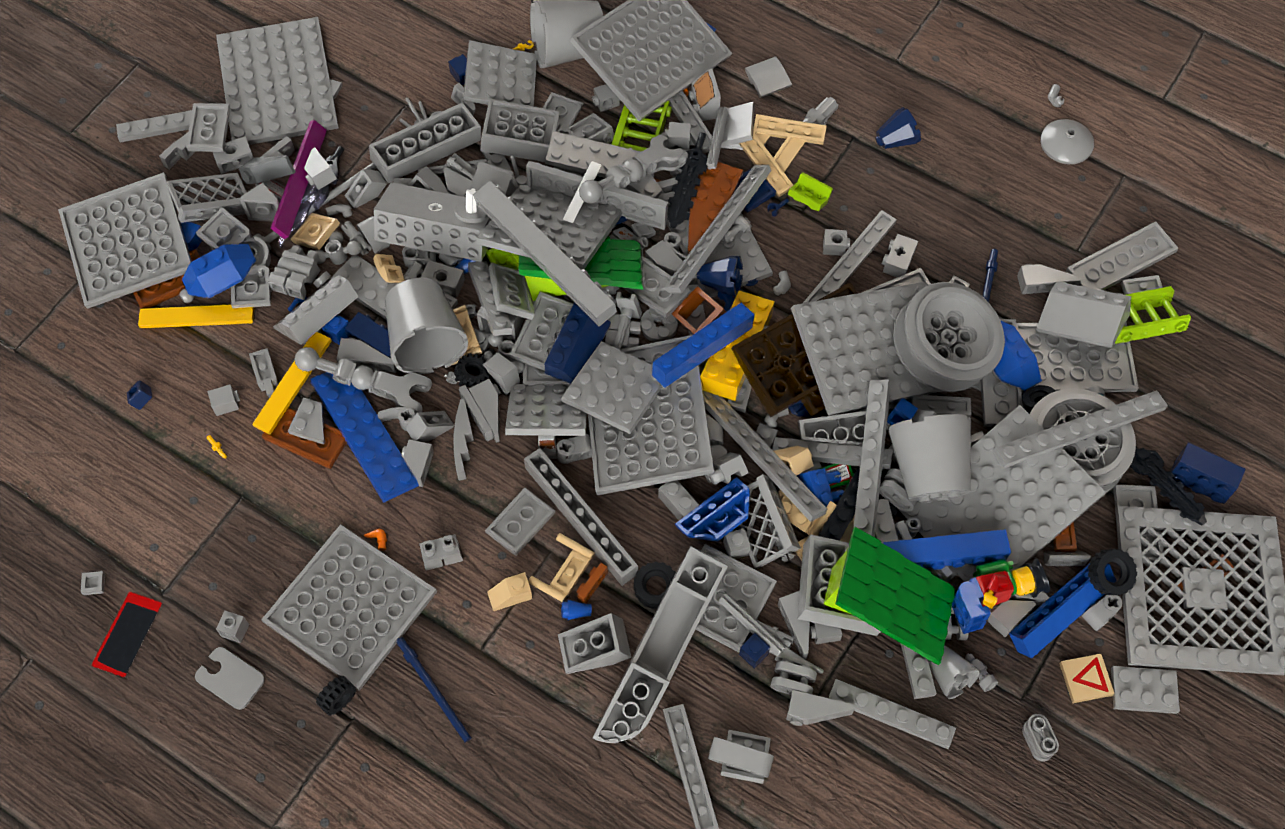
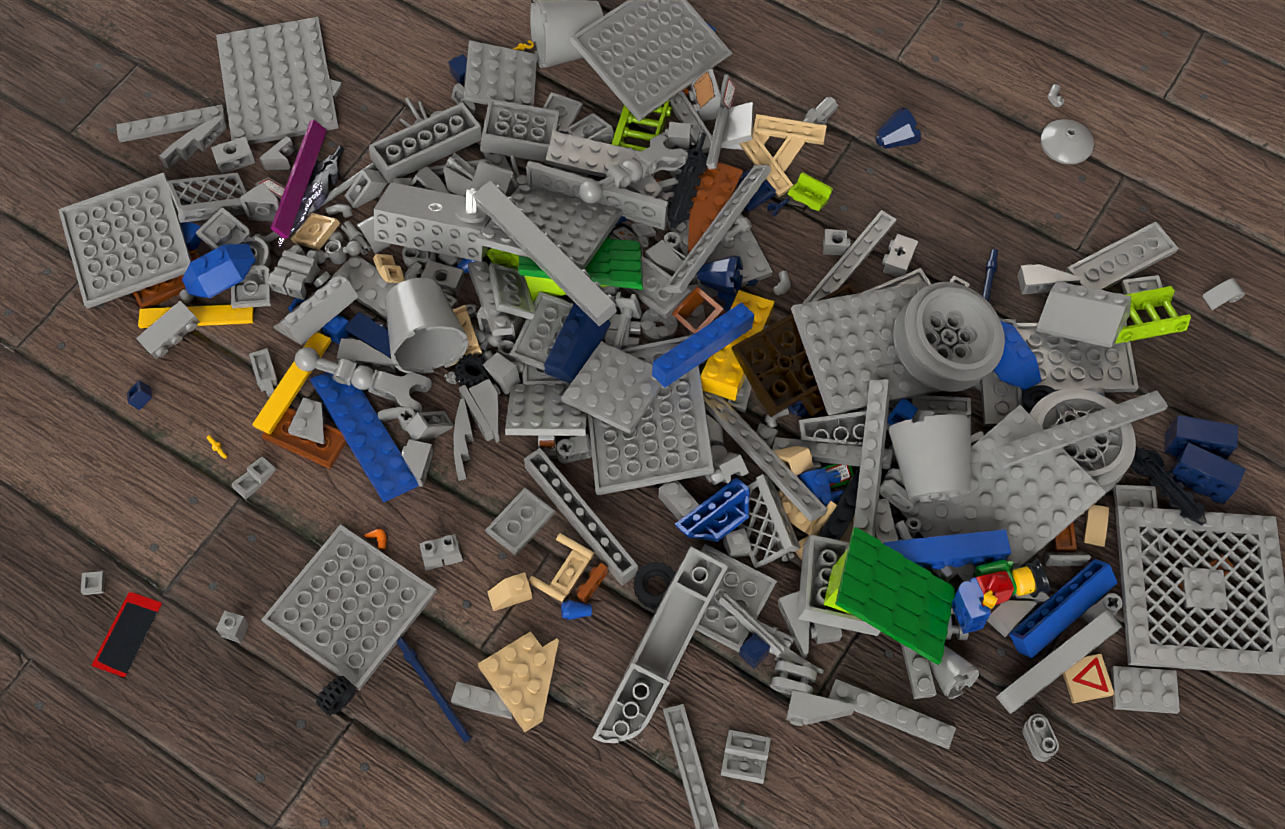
light grey plate [186,103,231,152] -> none
light grey piece [195,647,265,710] -> none
light grey brick [207,385,240,416] -> none
dark grey slope [238,156,295,184] -> none
slope [304,148,337,190] -> none
light grey slope [558,613,632,674] -> none
white sticker [563,161,601,223] -> none
light grey brick [592,84,620,112] -> none
light grey beam [708,737,774,778] -> none
light grey slope [745,57,792,98] -> none
light grey piece [965,653,998,692] -> none
black tyre [1088,549,1137,595] -> none
none -> light grey brick [136,301,200,360]
none -> light grey slope [232,456,276,500]
none -> light grey plate [451,682,513,719]
none -> tan wing [478,631,559,732]
none -> slope [720,74,736,108]
none -> light grey beam [996,610,1122,714]
none -> tan slope [1082,504,1109,547]
none -> dark blue brick [1164,415,1238,460]
none -> light grey panel [1202,278,1245,311]

